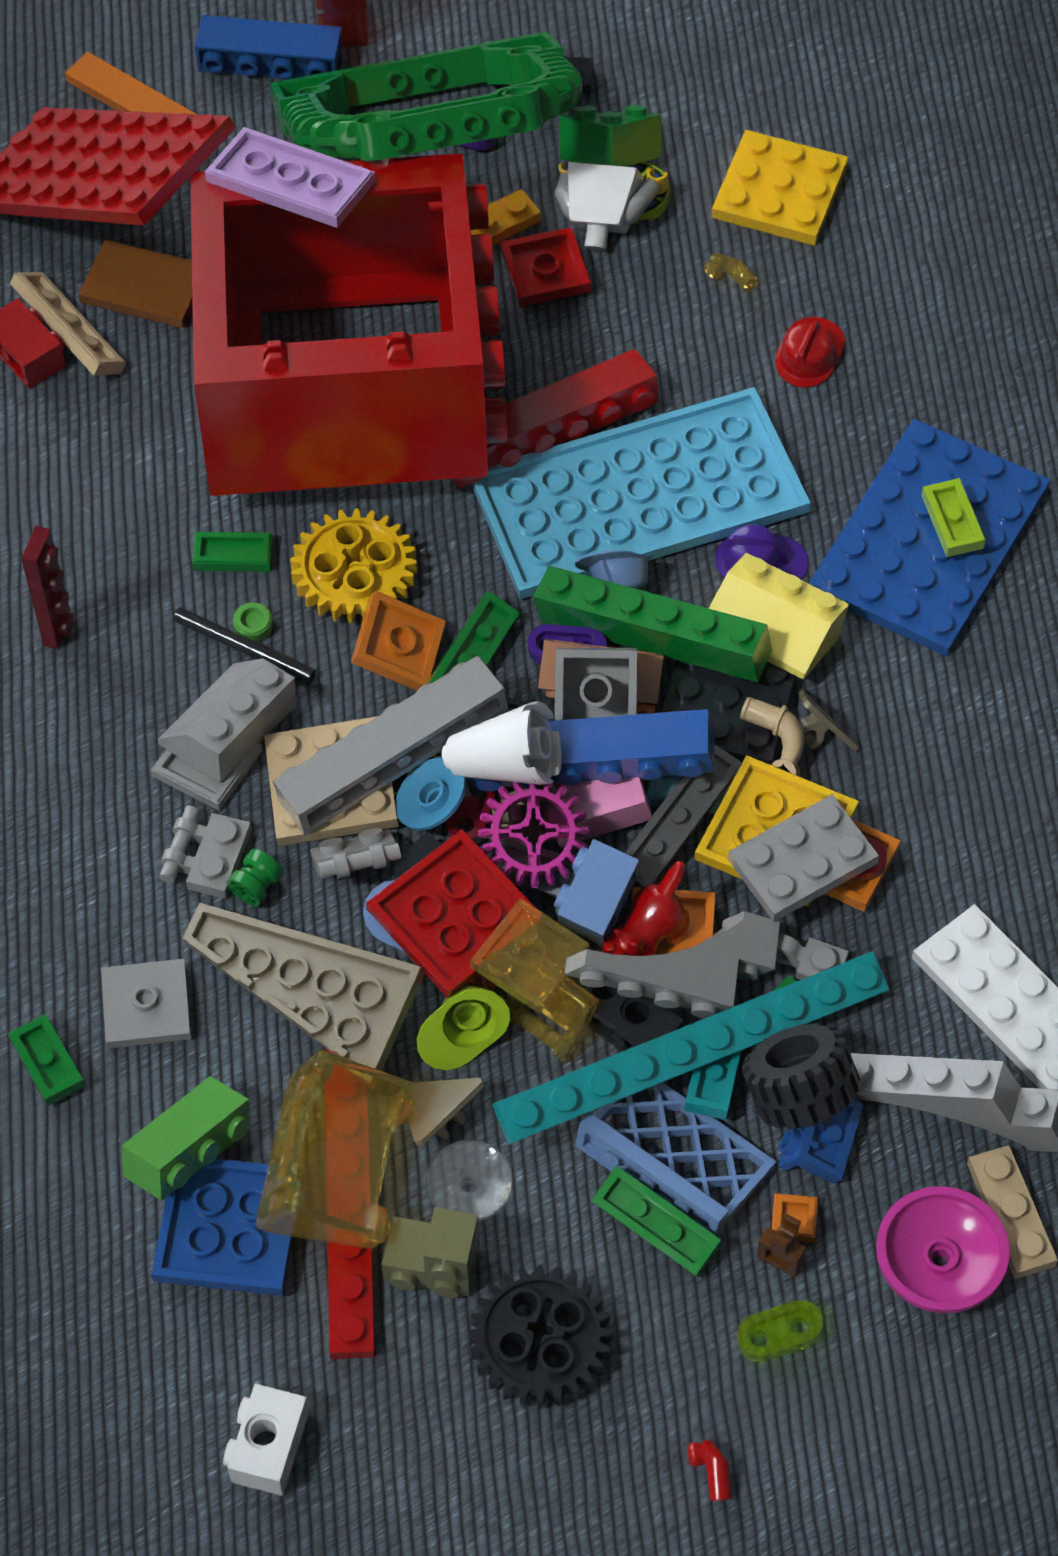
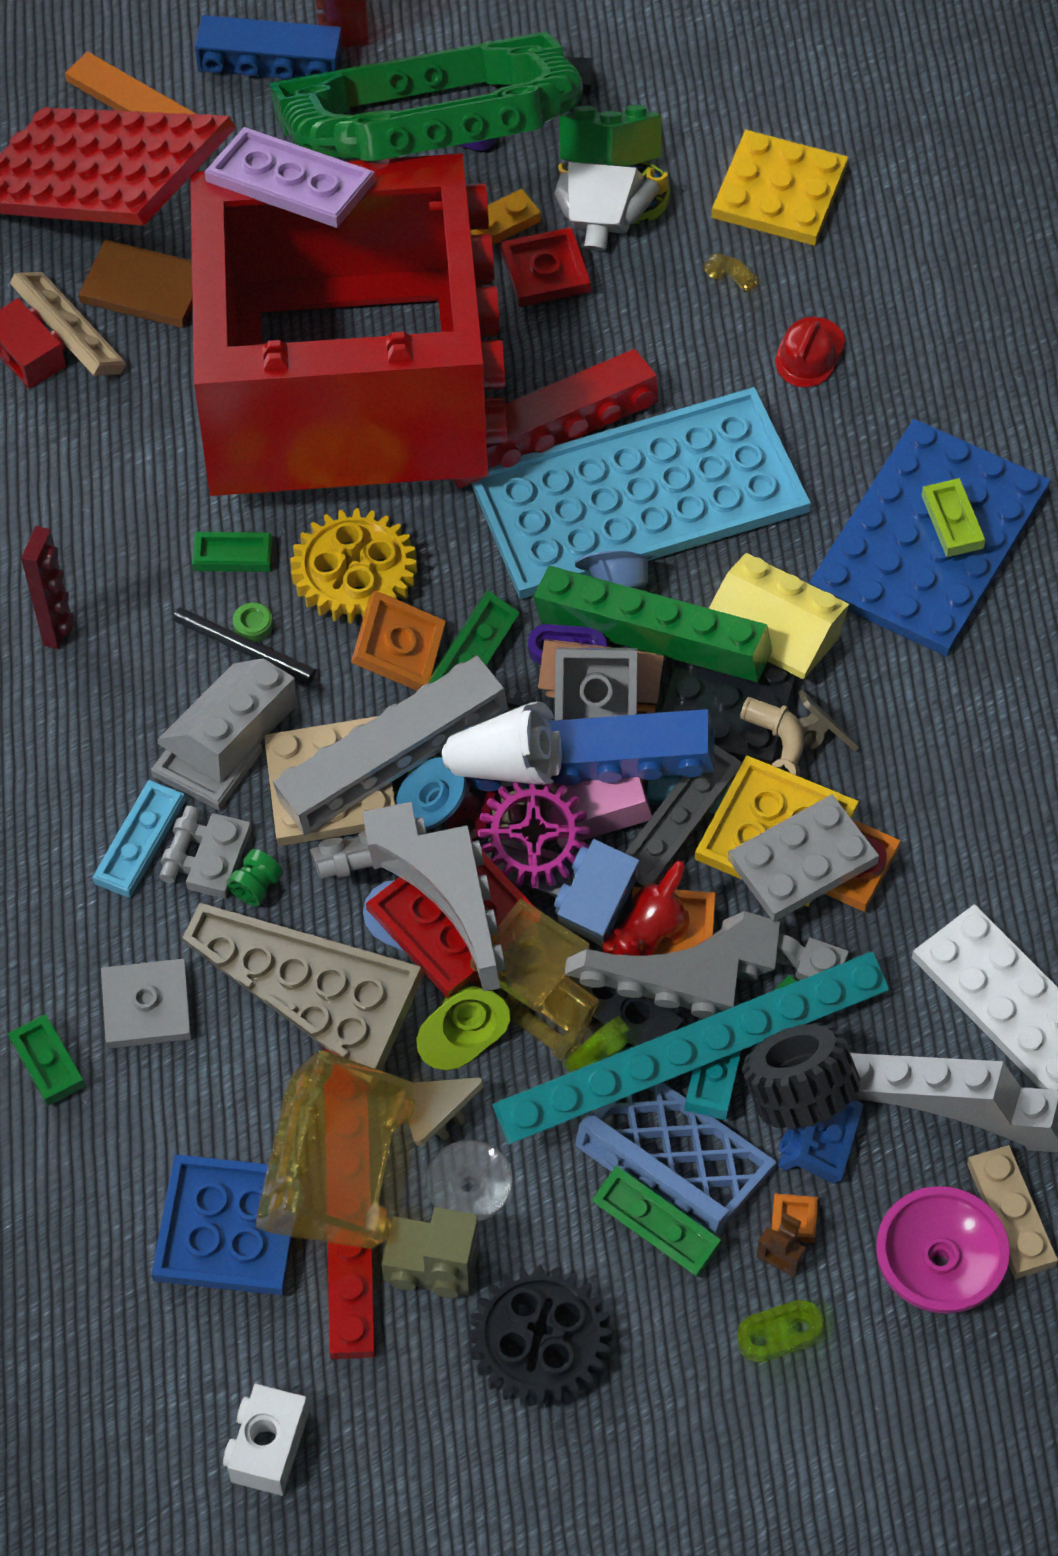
bright green brick [121,1076,250,1201] -> none
red arm [687,1439,732,1501] -> none
dark purple piece [715,524,809,580] -> none
none -> medium azure tile [92,780,186,898]
none -> light grey arch [362,802,506,991]
none -> clear neon green plate [563,1016,630,1073]

